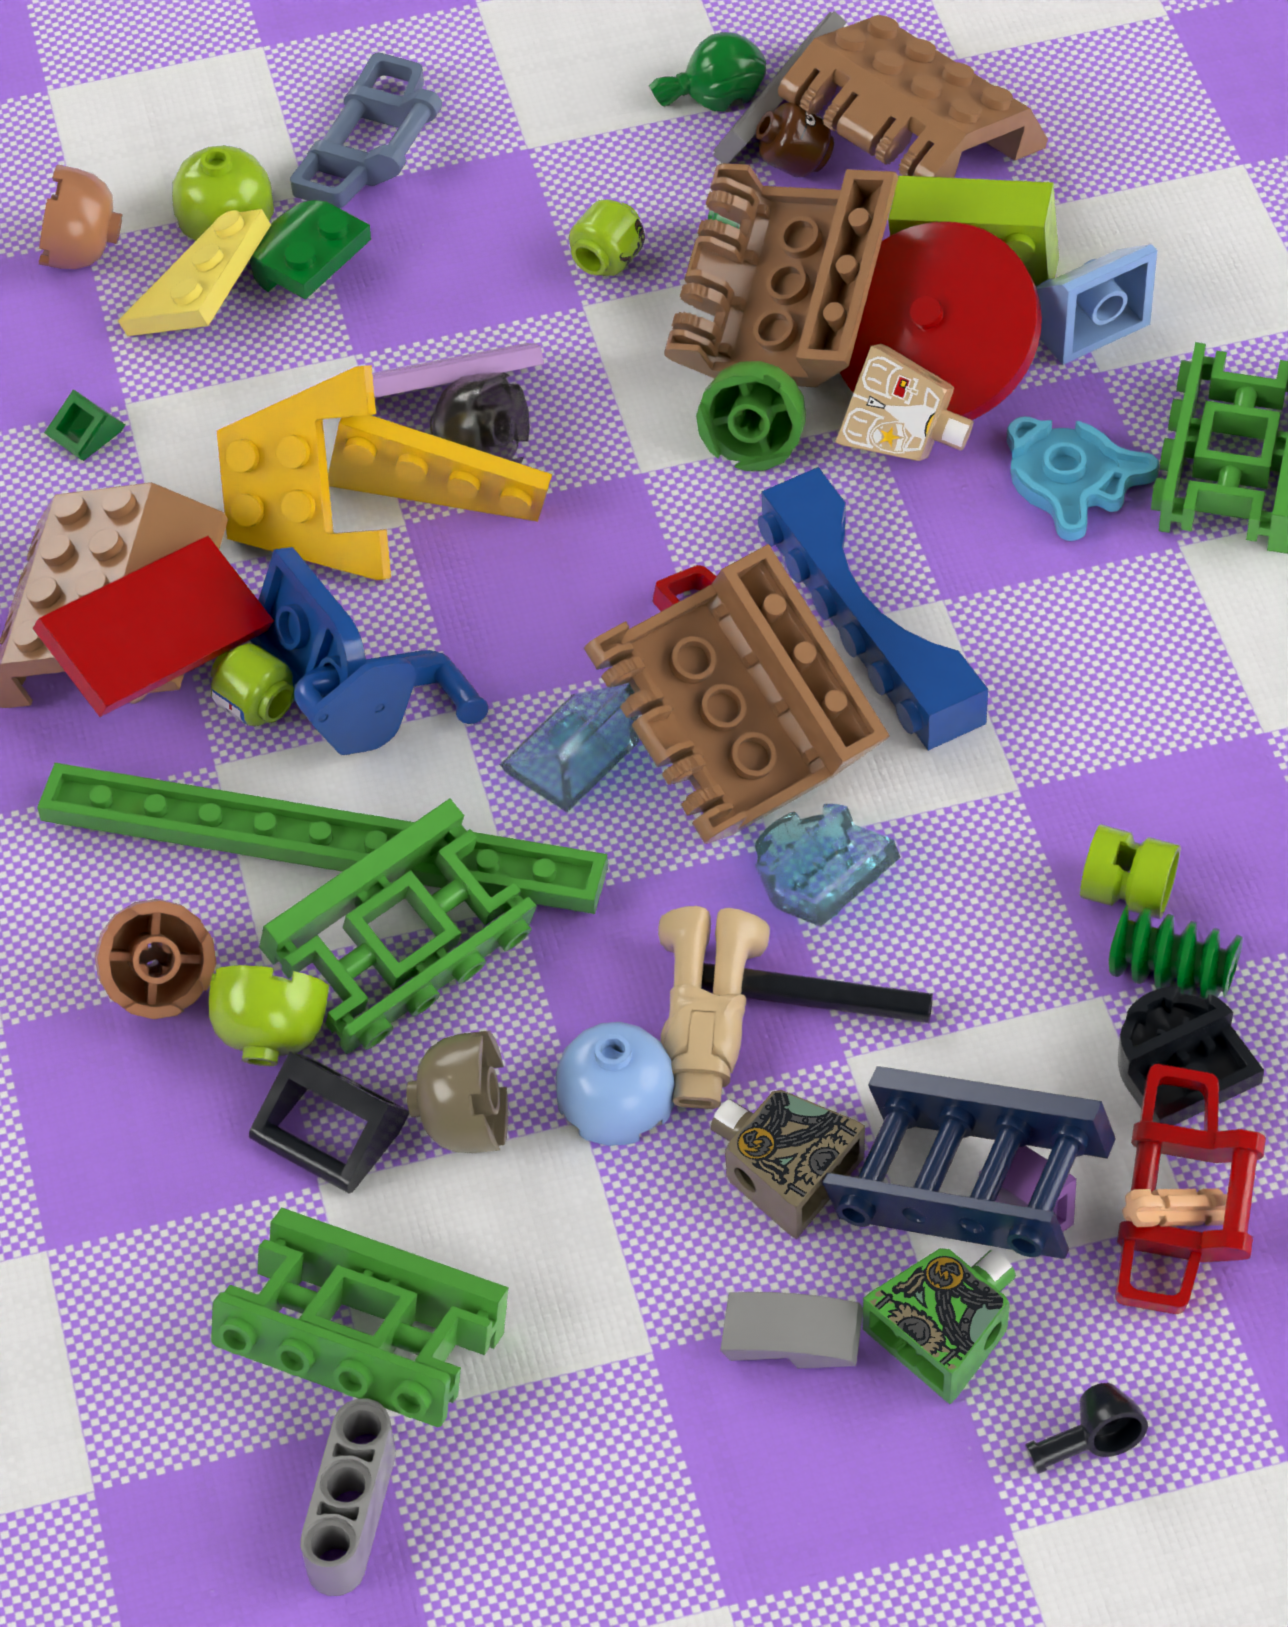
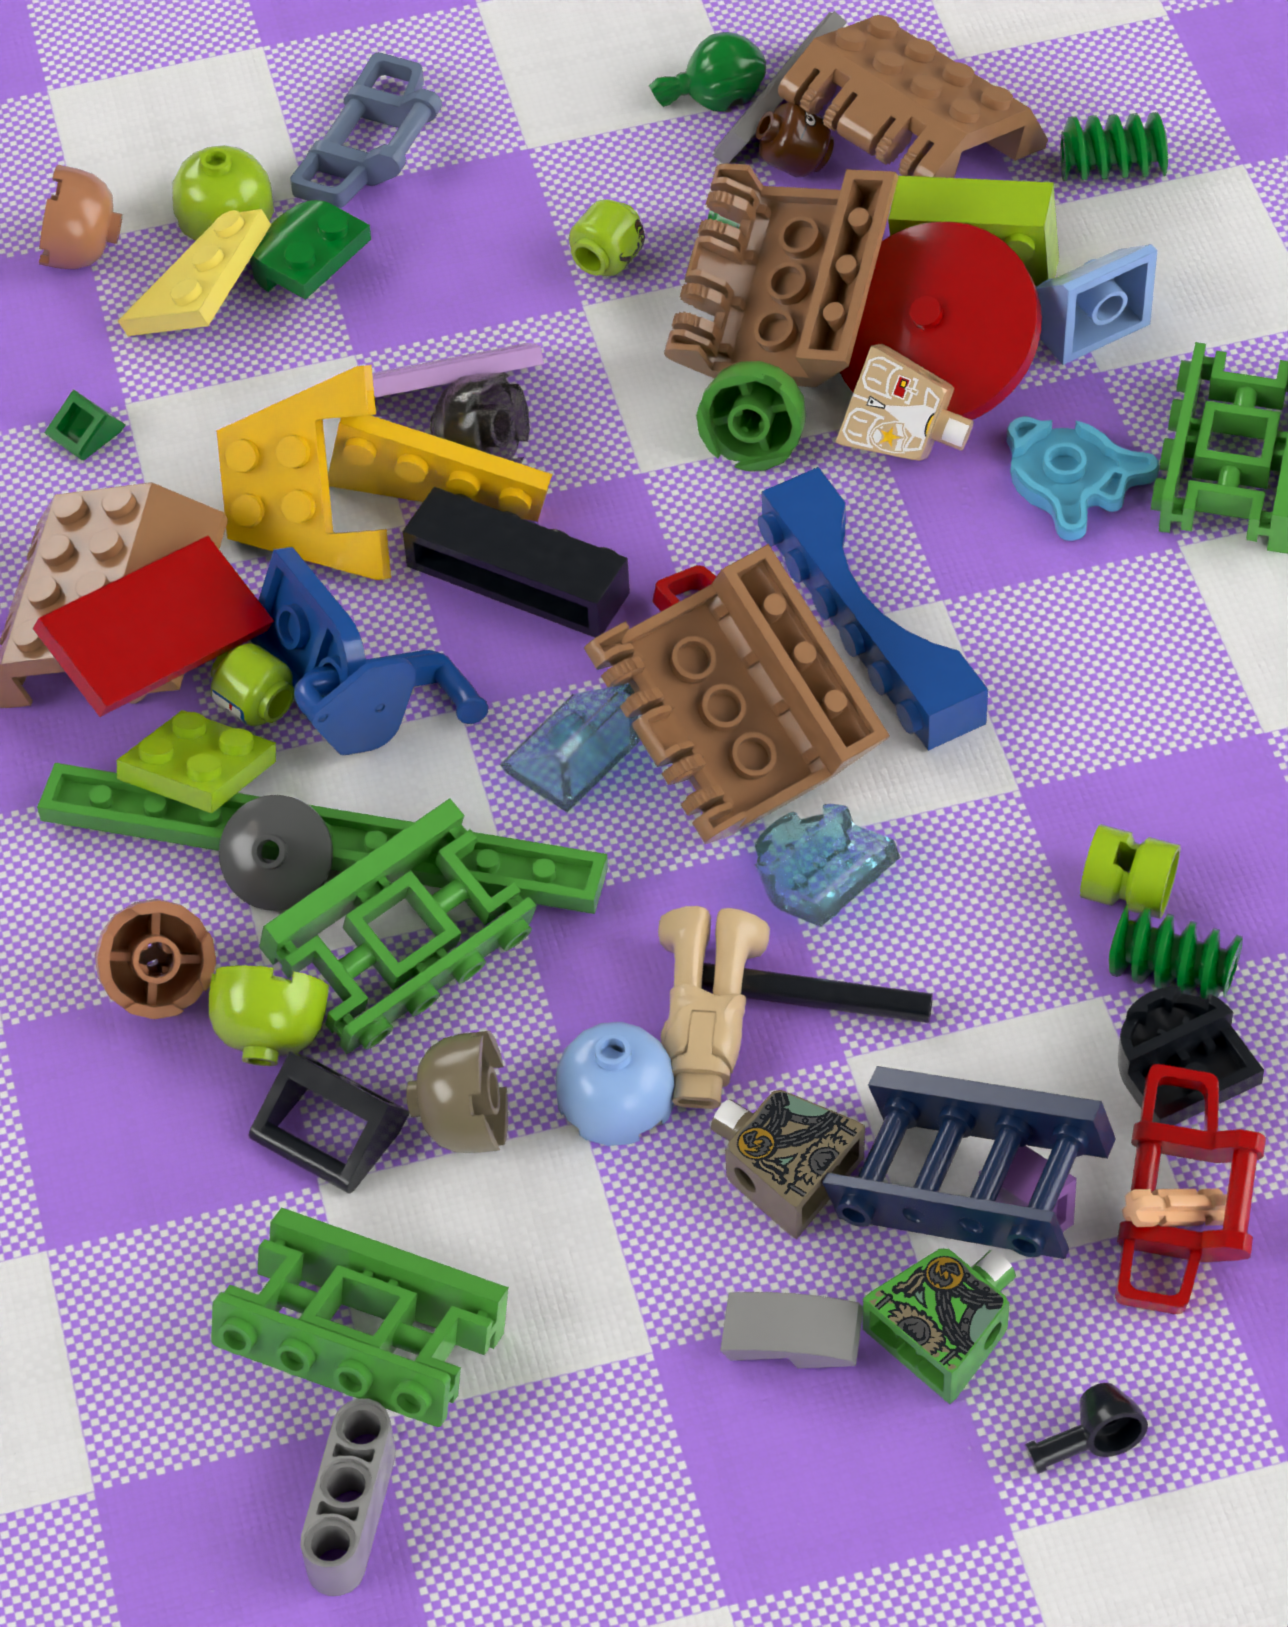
none -> lime plate [116,710,276,813]
none -> dark grey dish [219,795,333,911]
none -> black brick [402,487,630,638]
none -> green piece [1060,112,1168,181]

